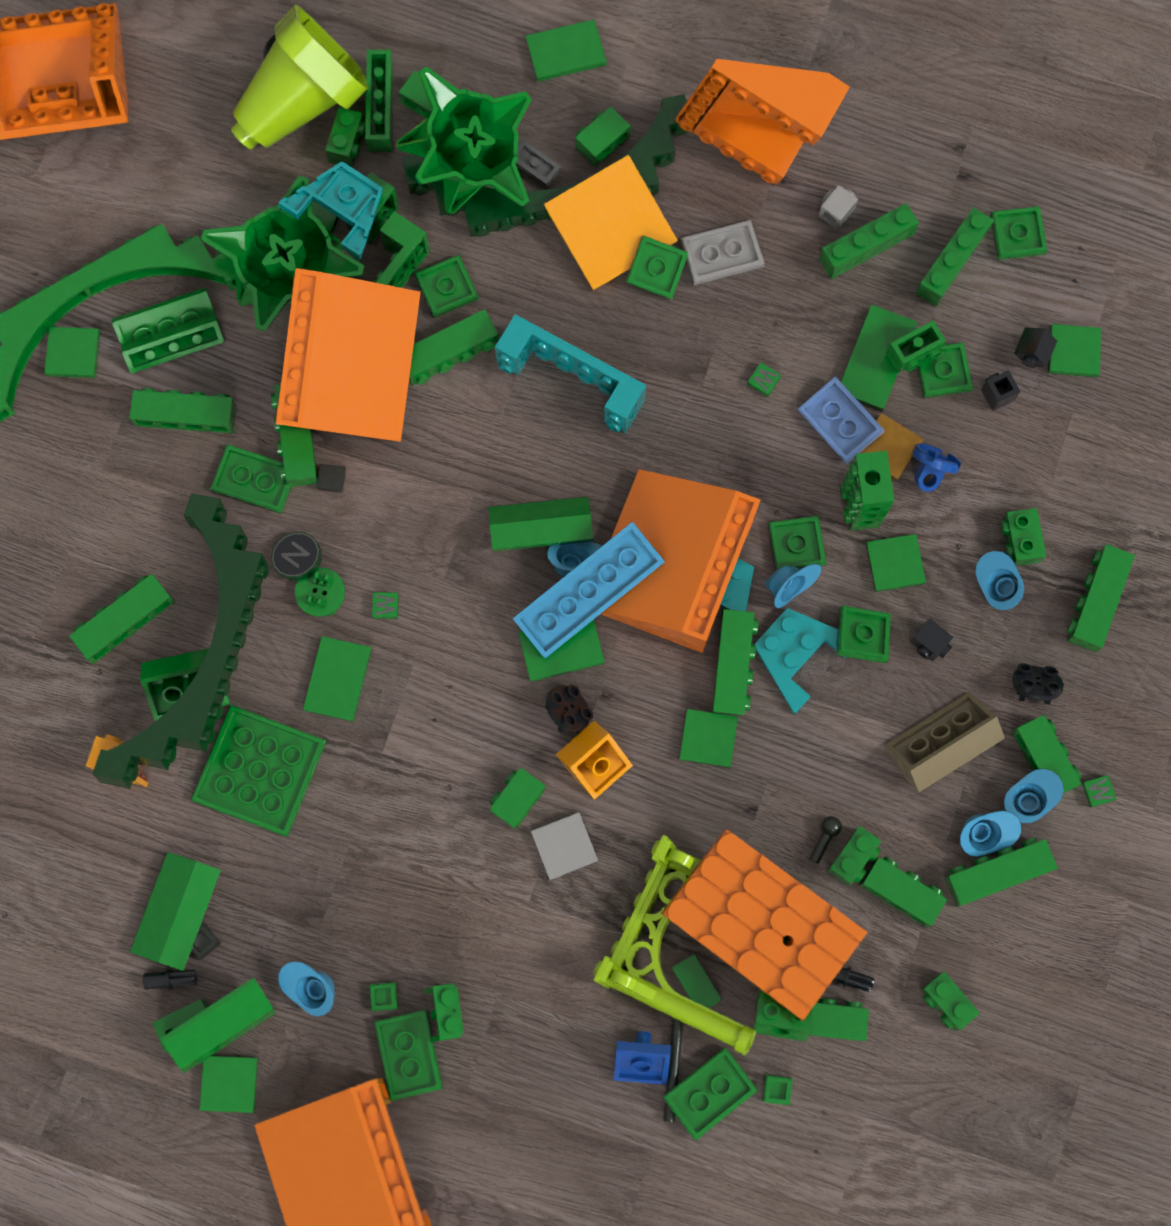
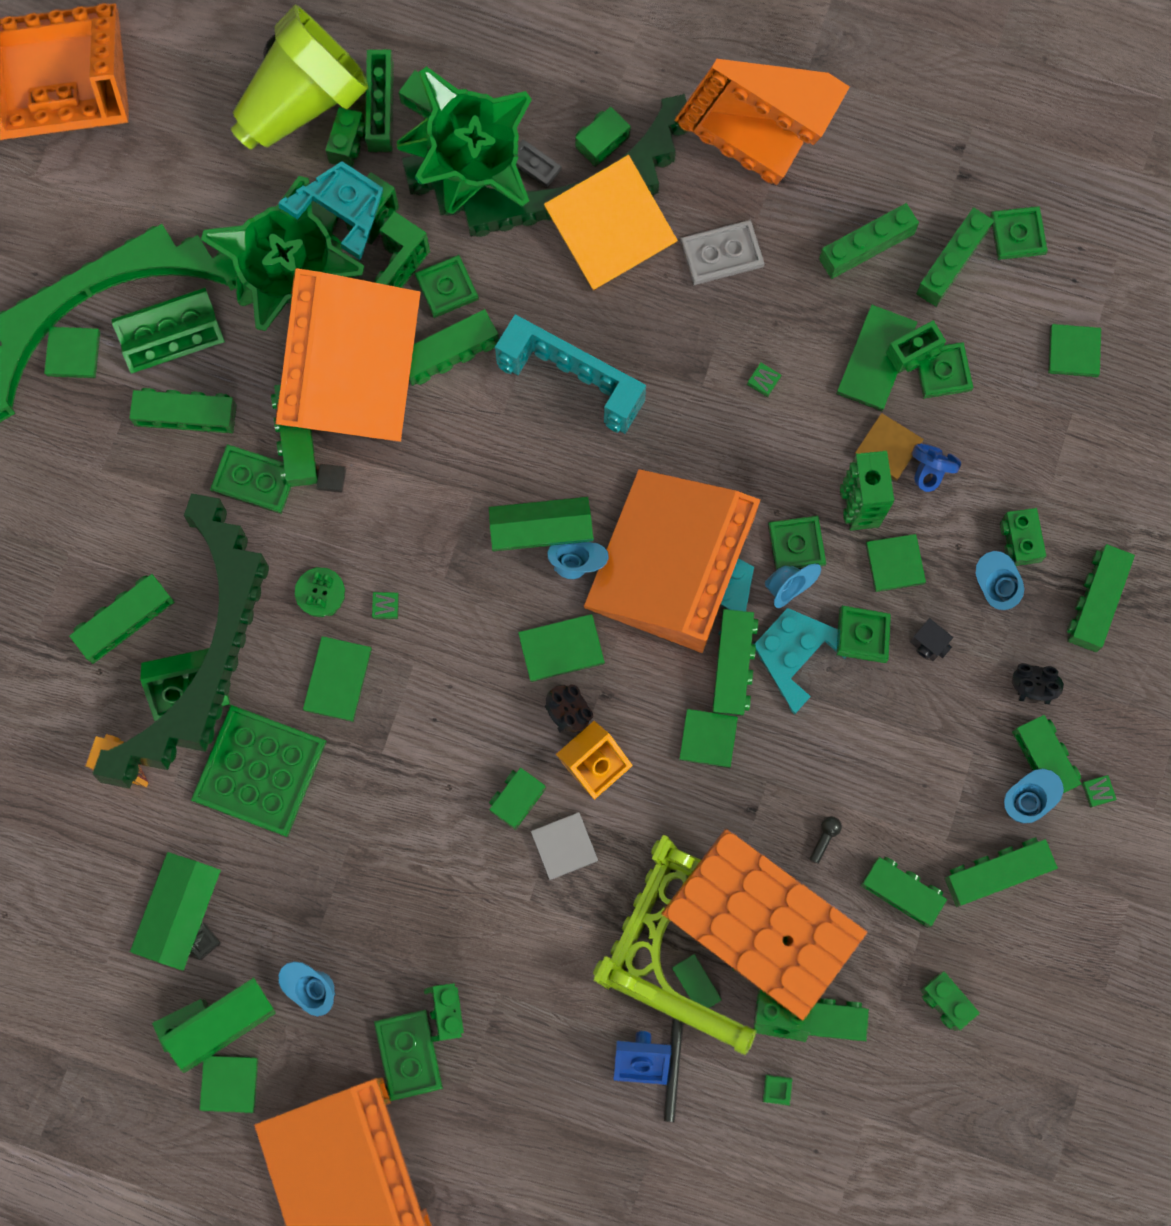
black axle [143,969,198,990] -> none
black tile [271,532,322,581] -> none
green tile [369,982,398,1012] -> none
dark azure plate [513,522,665,658] -> none
green tile [526,19,607,82] -> none
green tile [625,235,689,299] -> none
green tile [662,1047,758,1141] -> none
medium blue tile [798,376,885,465] -> none
light grey brick [819,185,858,230] -> none
green brick [827,826,881,886] -> none
black axle [832,967,875,992] -> none
dark tan slope [884,692,1005,792] -> none
dark azure piece [960,811,1021,857] -> none
black brick [981,370,1021,411] -> none
black brick [1014,328,1057,368] -> none

